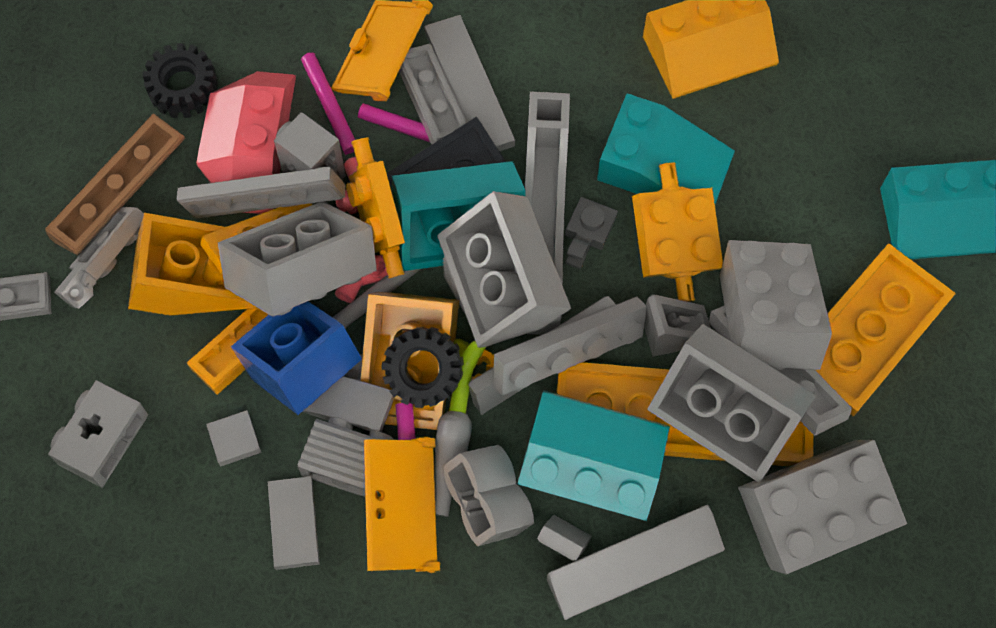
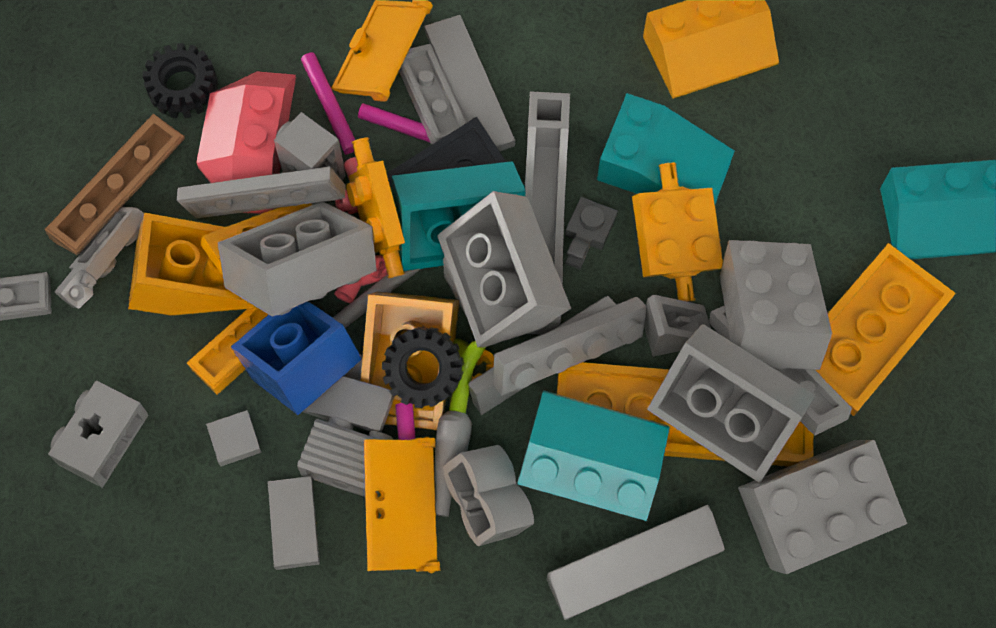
light grey tile [537,515,592,561] -> none

